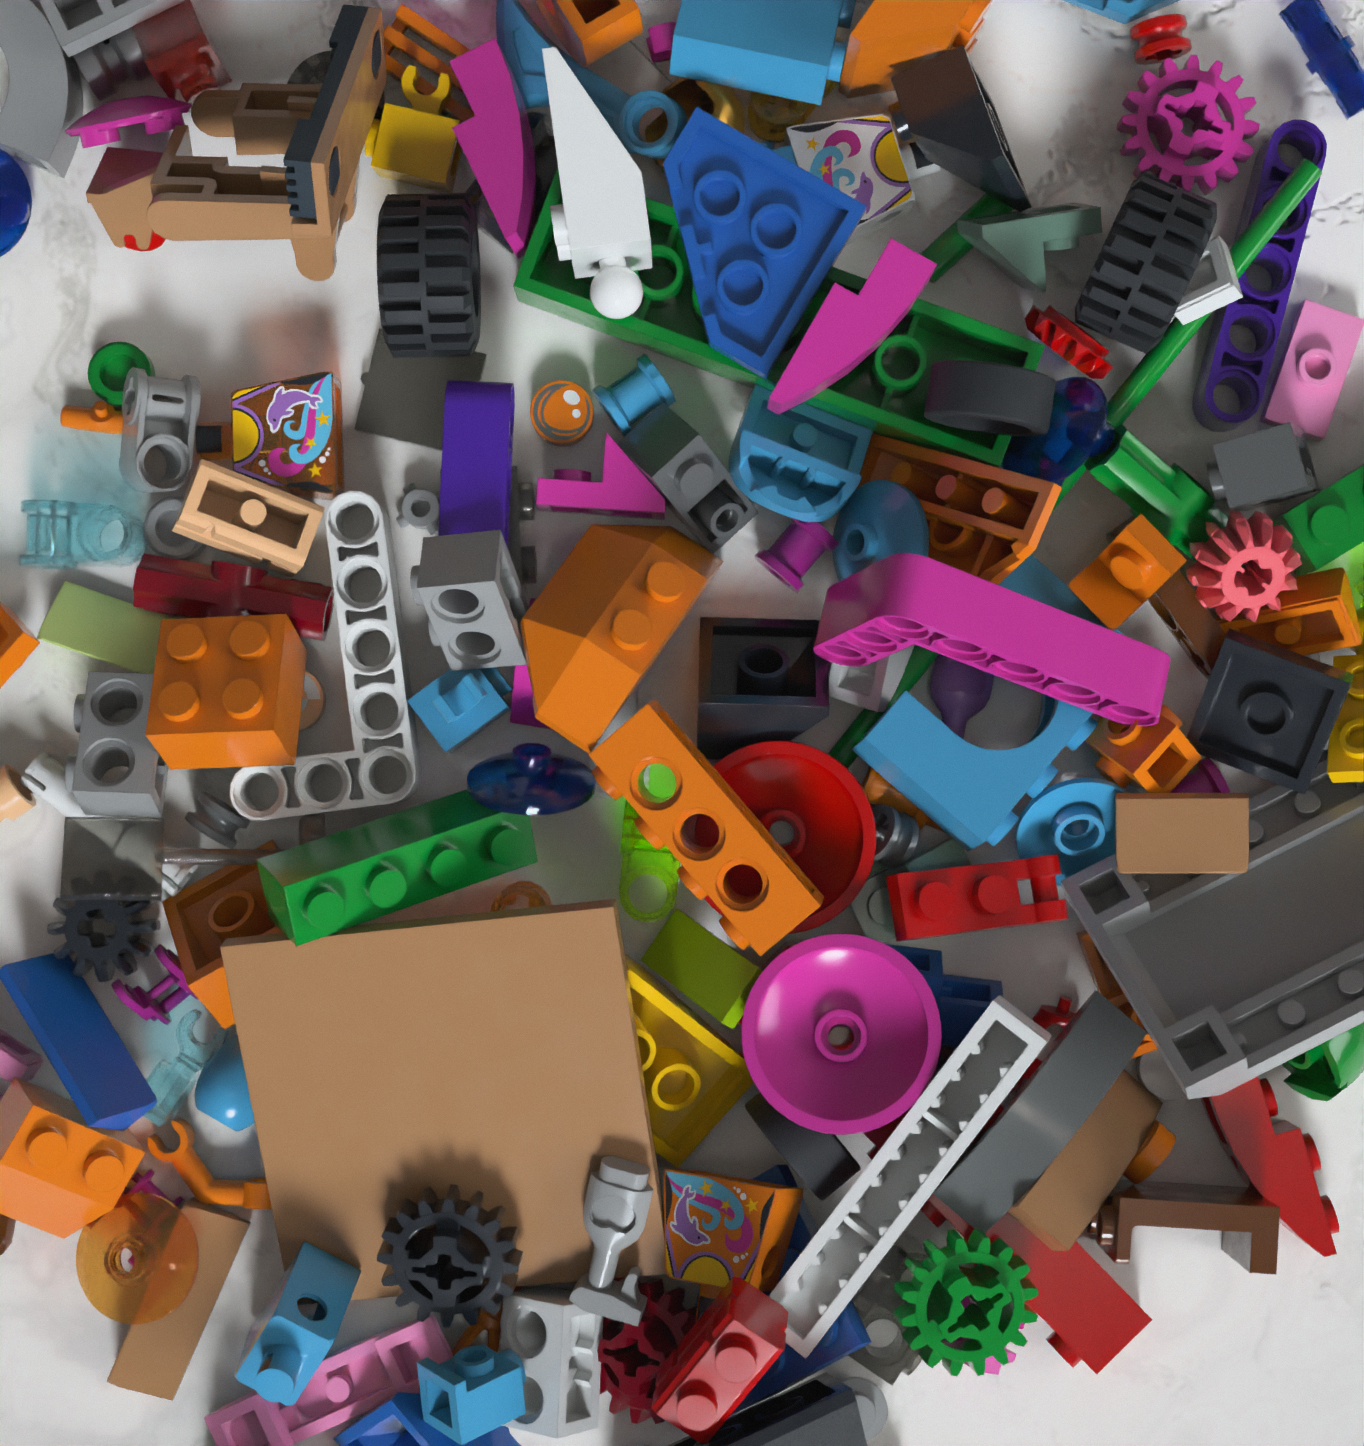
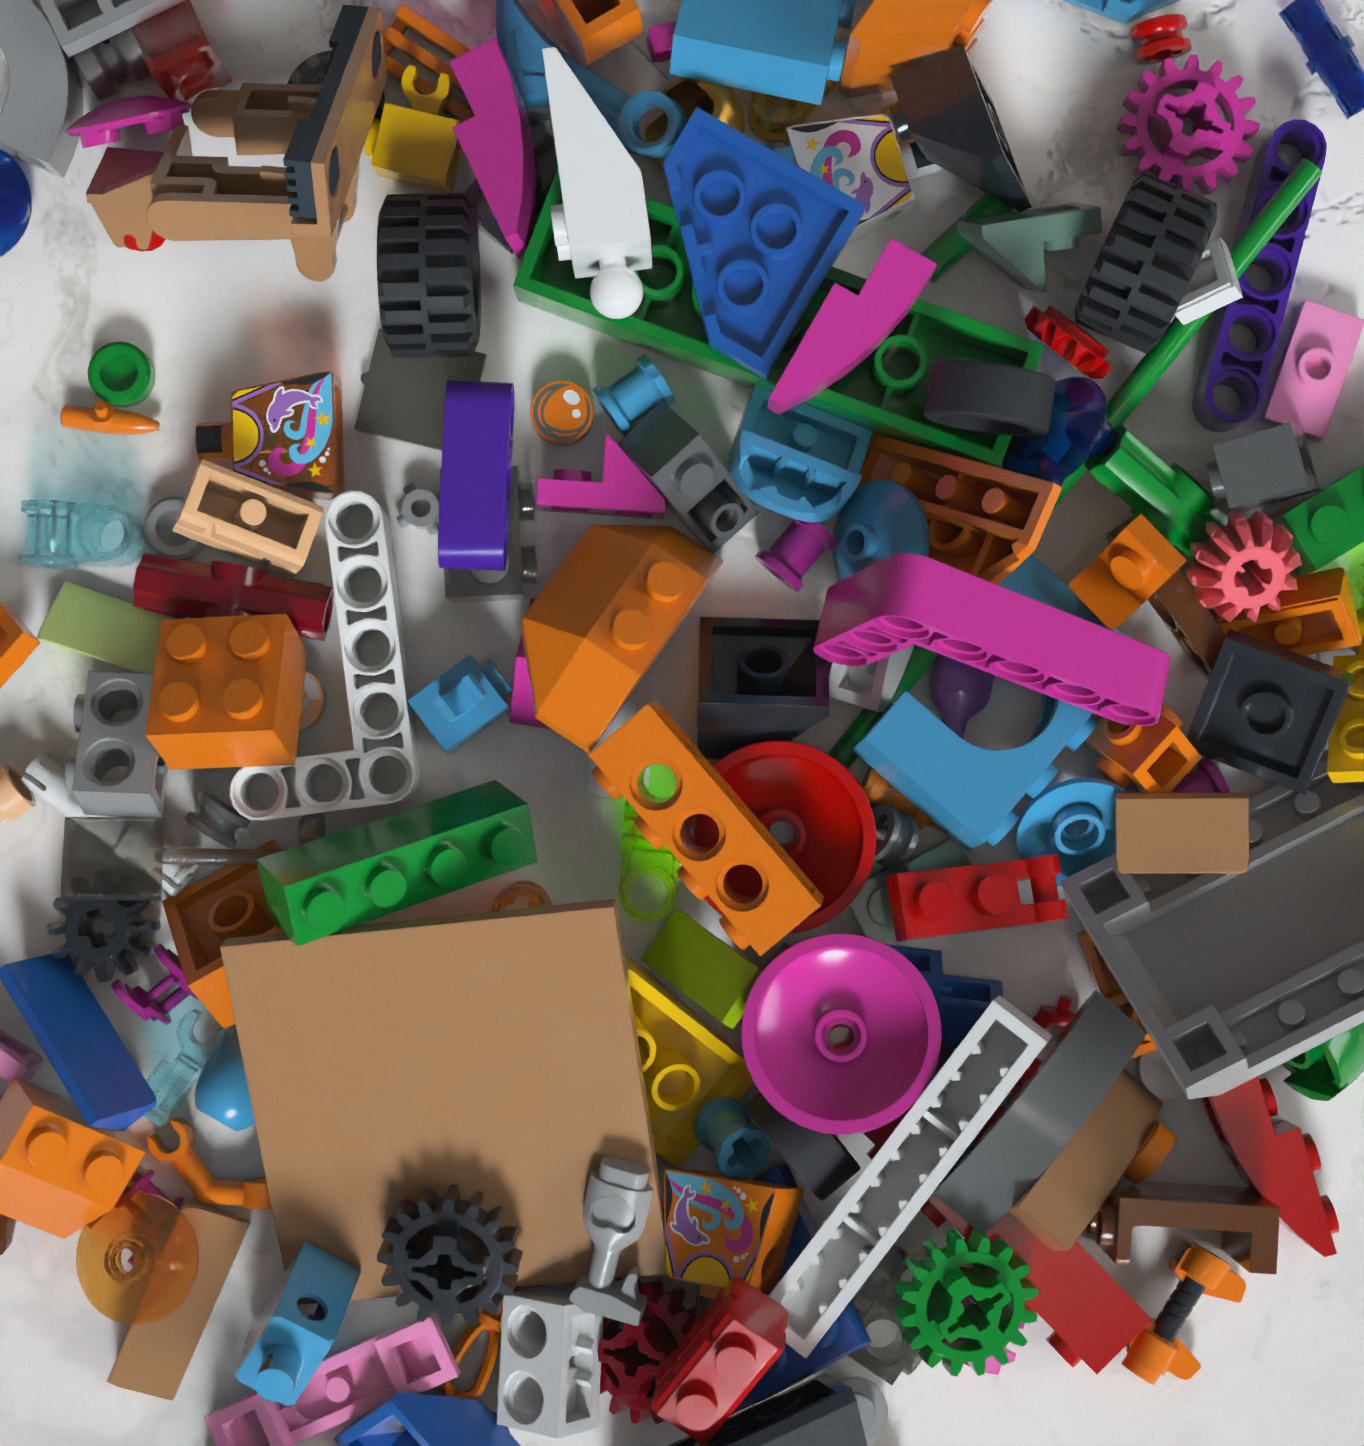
light grey piece [119,367,201,493] -> none
light grey brick [410,530,529,671] -> none
dark azure brick [416,1344,526,1445] -> none
clear blue dish [467,743,596,815] -> none
none -> dark azure bush [694,1096,771,1178]
none -> orange piece [1121,1241,1246,1385]

